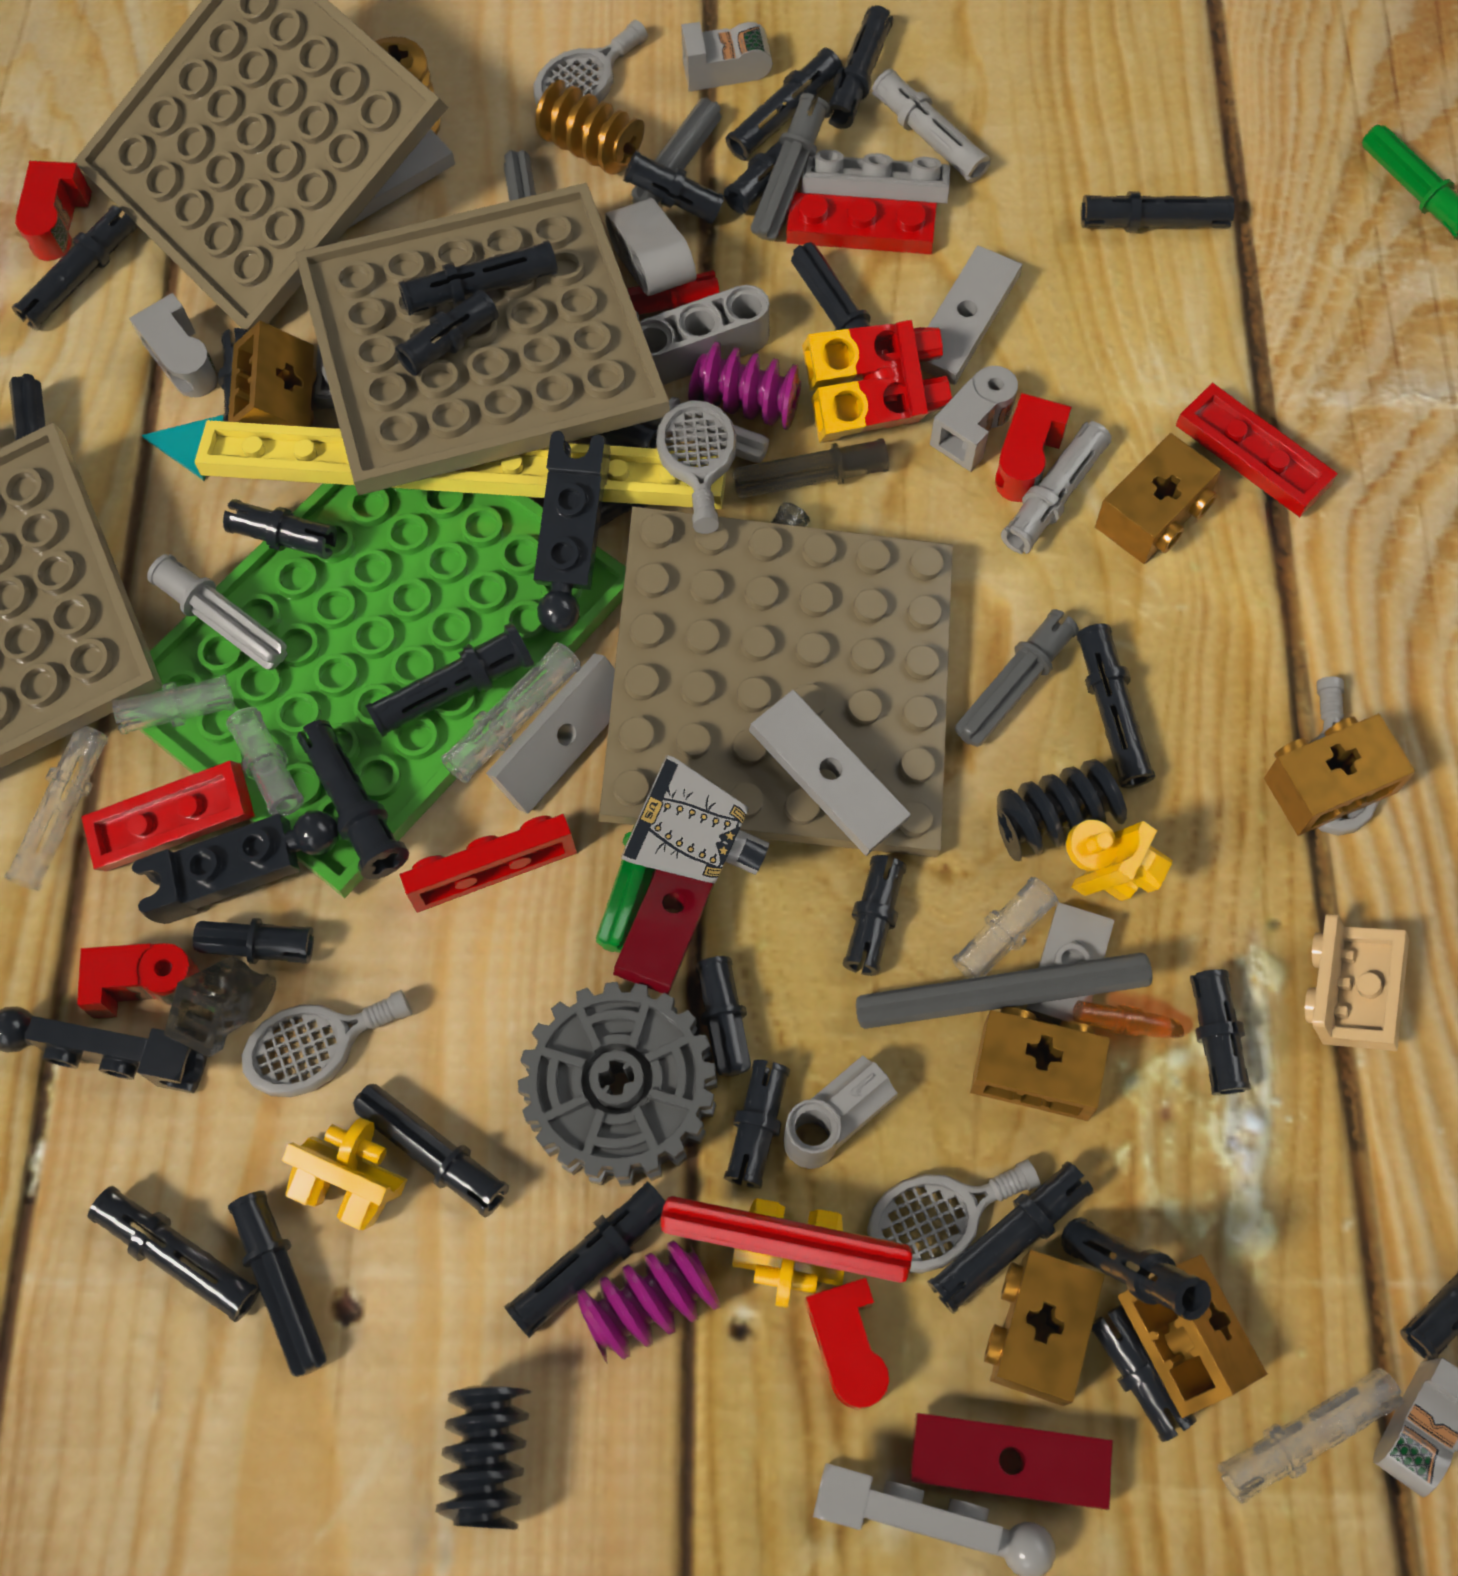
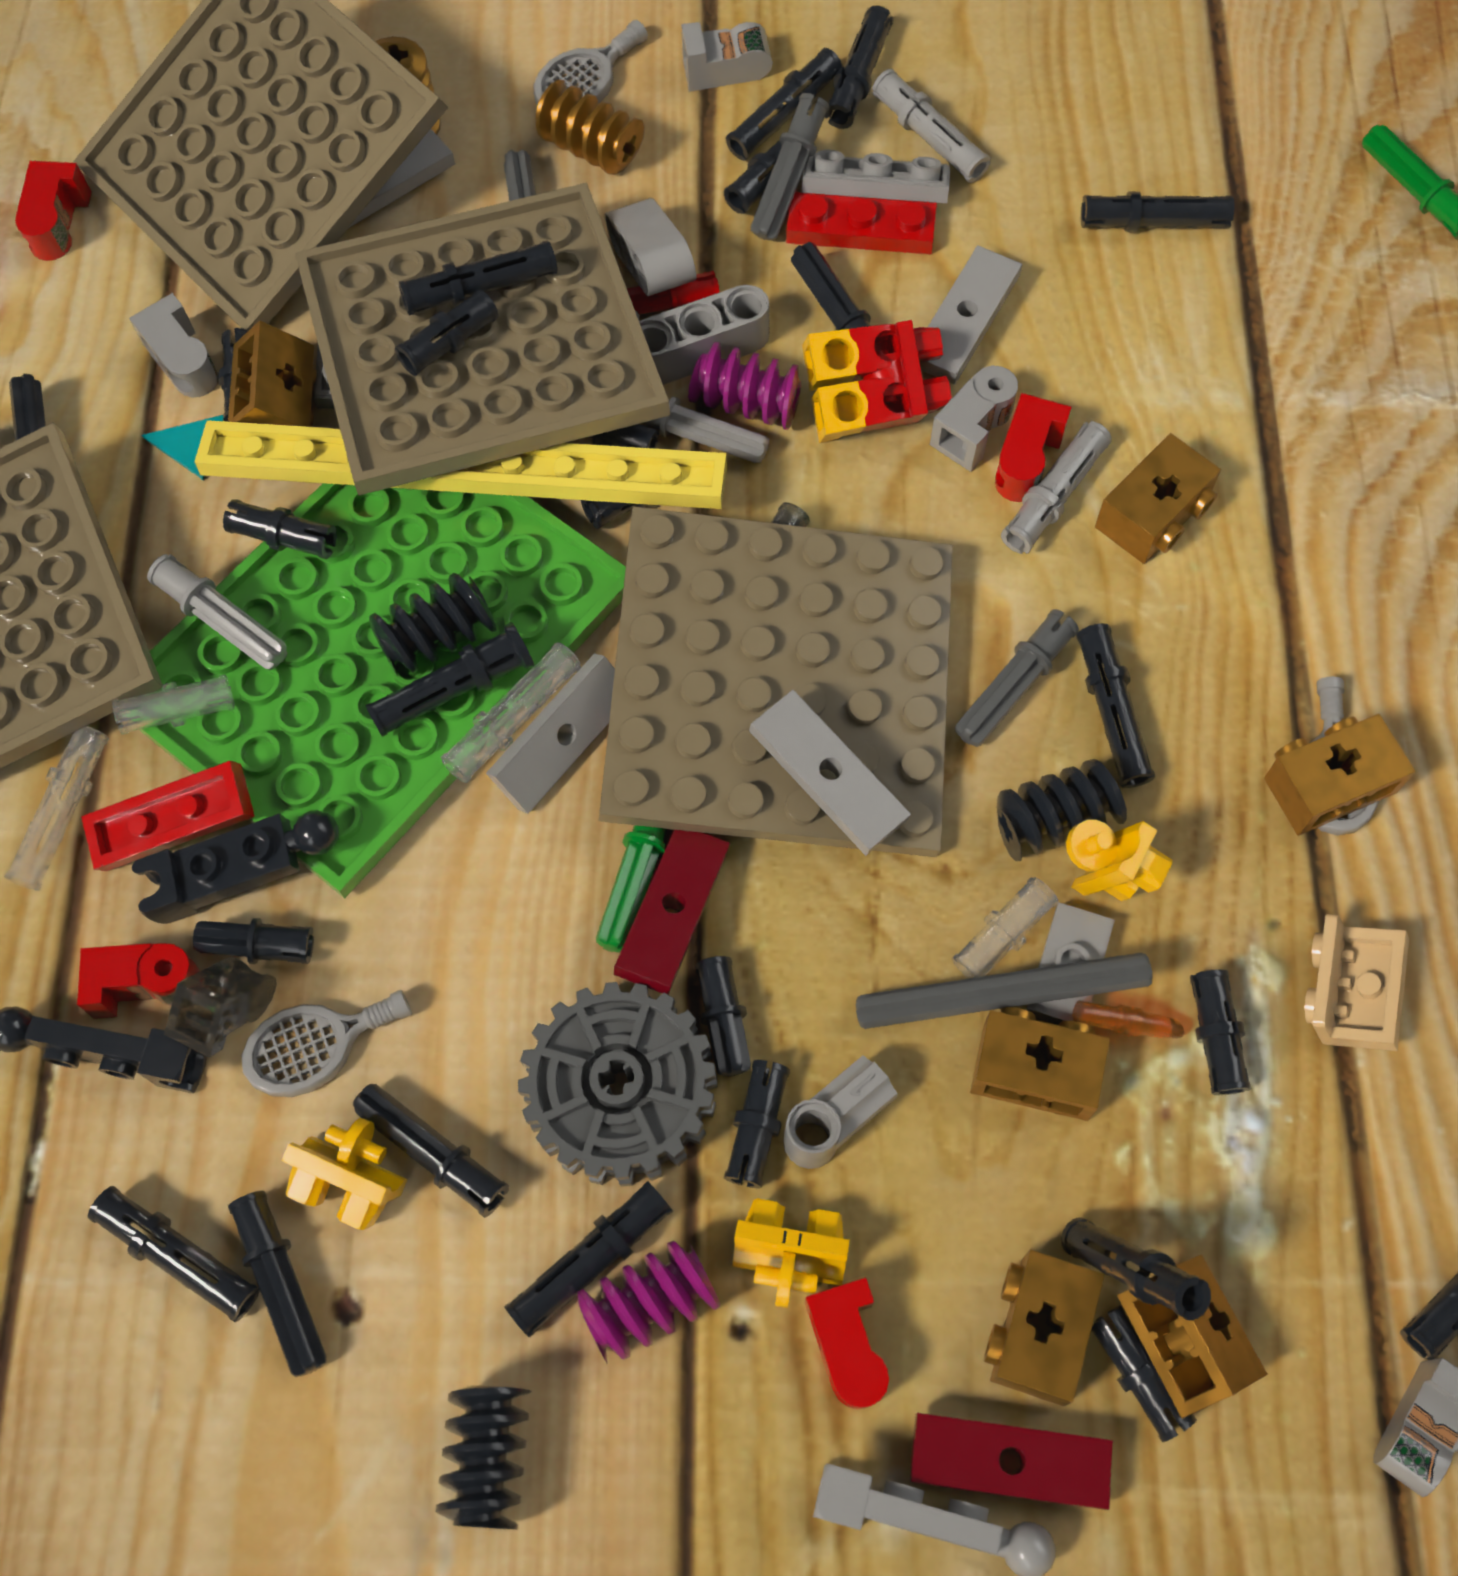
black pin [11,205,137,330] -> none
clear pin [226,707,304,816] -> none
black pin [297,720,410,880] -> none
red plate [399,814,577,913] -> none
black plate [533,431,611,633] -> none
light grey torso [621,755,769,884] -> none
black pin [623,150,724,225] -> none
dark grey axle [631,97,721,204] -> none
light grey piece [656,400,737,534] -> none
red axle [660,1196,913,1283] -> none
clear smoke axle [733,438,889,498] -> none
black pin [842,855,907,976] -> none
light grey piece [867,1159,1040,1274] -> none
black pin [927,1161,1094,1314] -> none
red plate [1176,382,1338,518] -> none
clear pin [1218,1367,1405,1504] -> none
none -> black piece [369,573,497,677]

